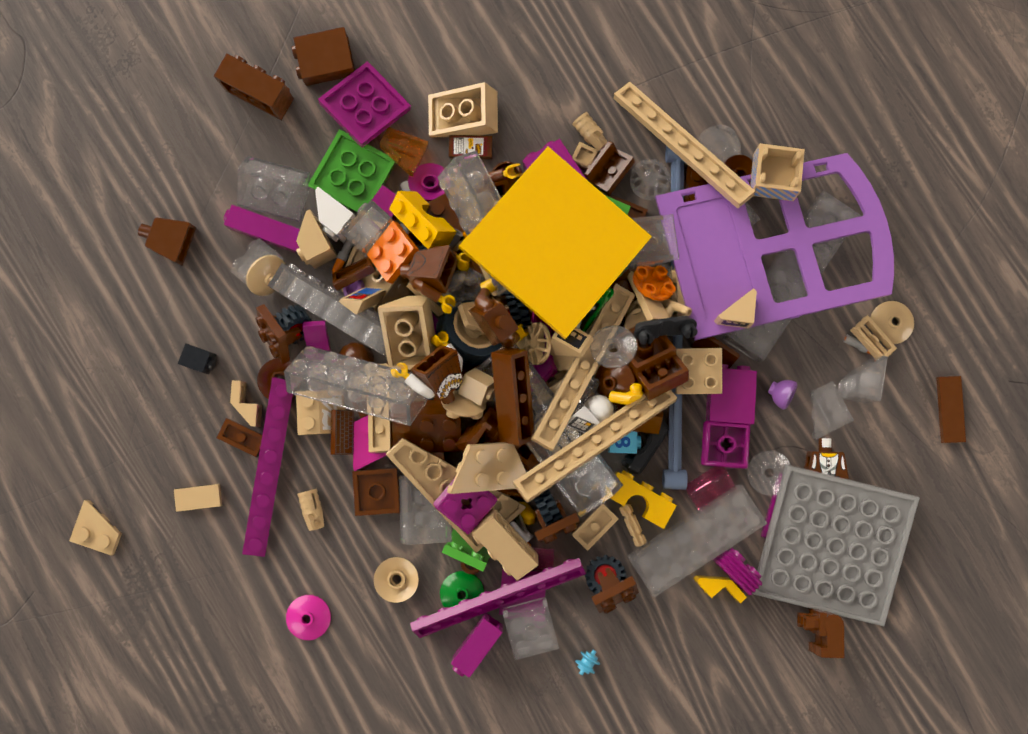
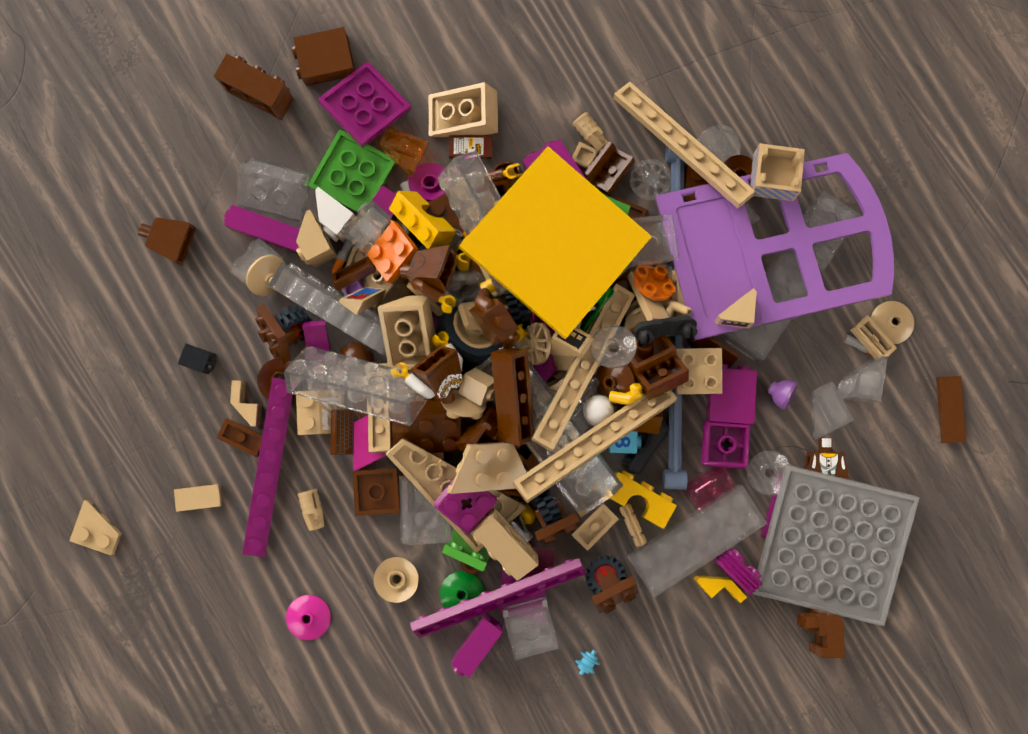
slope [567,405,600,433] -> none

